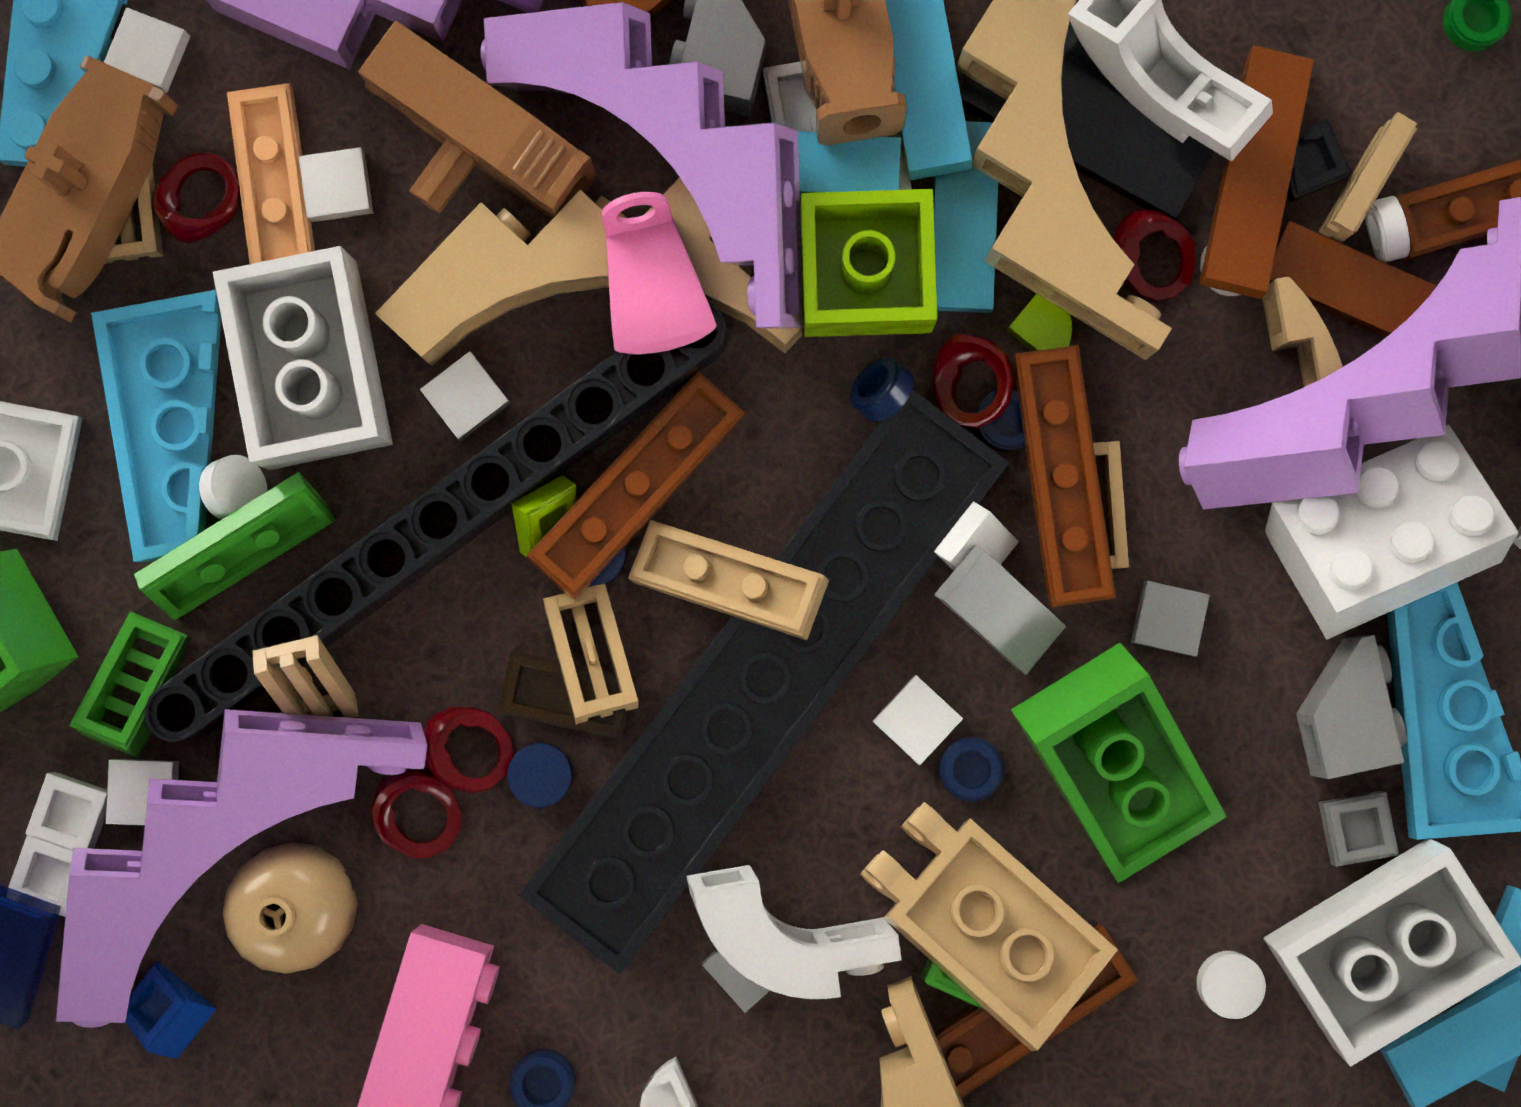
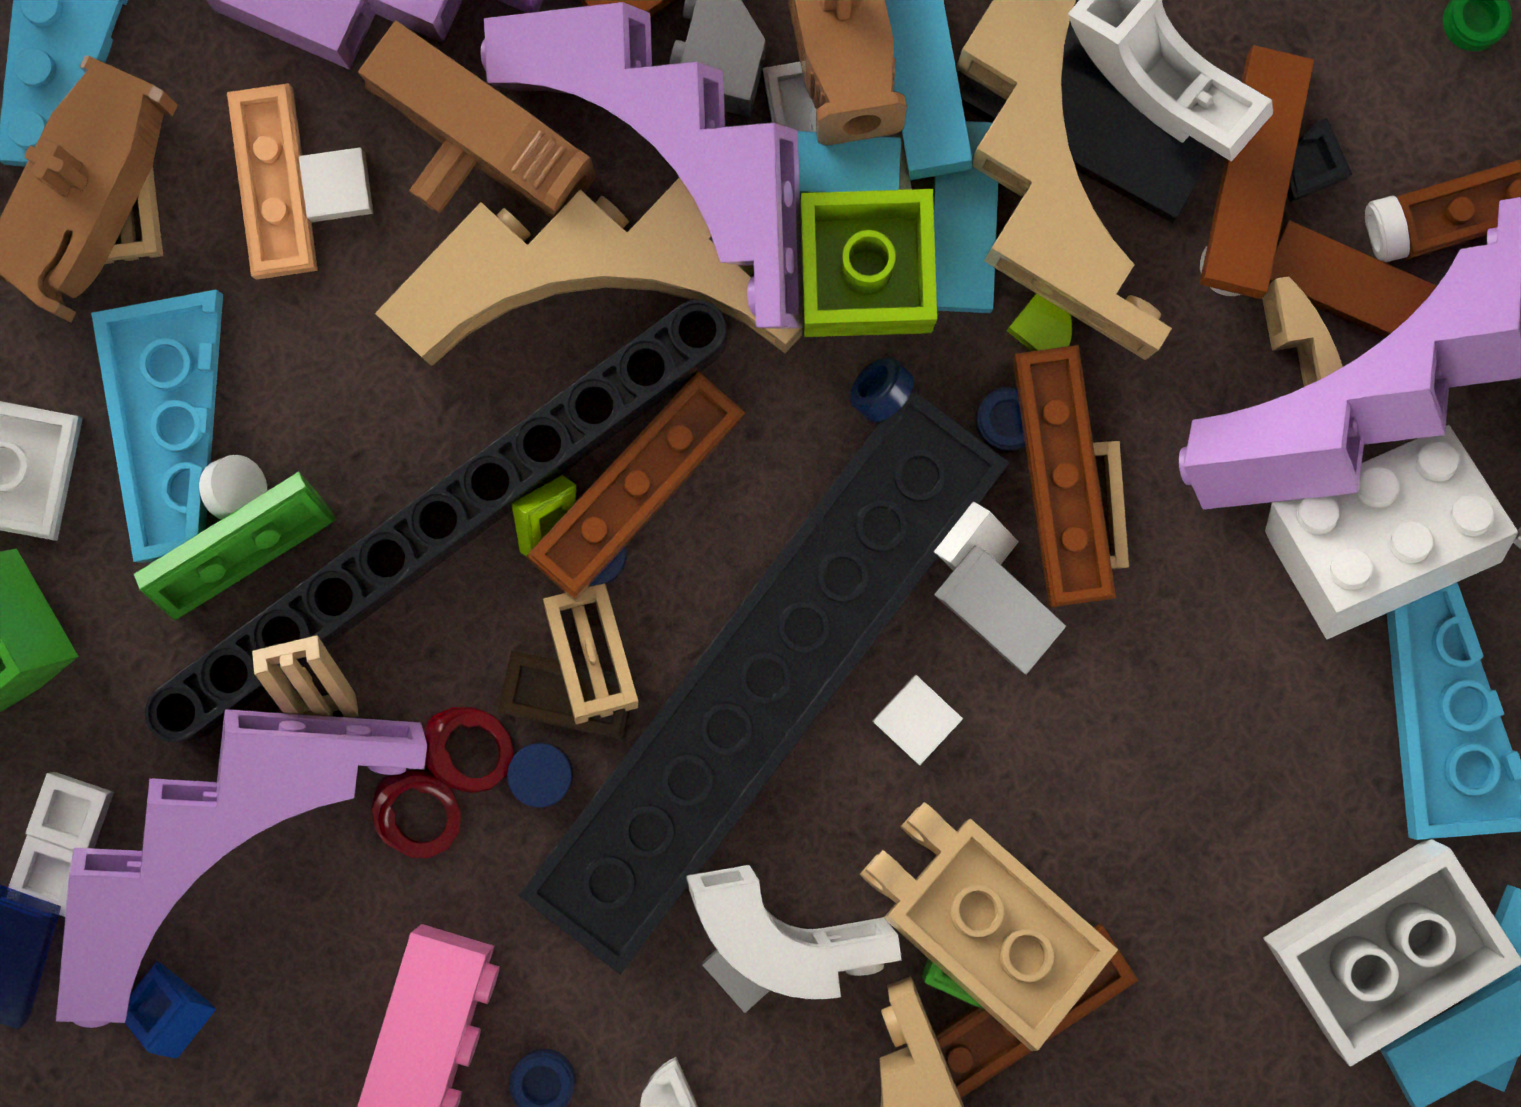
bright green slope [69,611,190,759] -> none
white tile [104,7,191,93] -> none
white tile [106,759,179,825] -> none
dark red piece [154,153,240,243] -> none
white brick [213,246,393,470] -> none
tan cylinder [222,842,358,974] -> none
white tile [420,351,511,441] -> none
bright pink piece [601,192,717,355] -> none
tan tile [628,520,829,641] -> none
dark red piece [933,333,1014,428] -> none
dark blue tile [938,737,1004,802] -> none
bright green slope [1011,643,1227,883] -> none
dark red piece [1113,210,1196,302] -> none
light grey tile [1130,581,1210,657] -> none
white tile [1197,951,1266,1019] -> none
light grey slope [1296,635,1407,779] -> none
tan tile [1317,112,1417,243] -> none
light grey tile [1318,791,1399,867] -> none

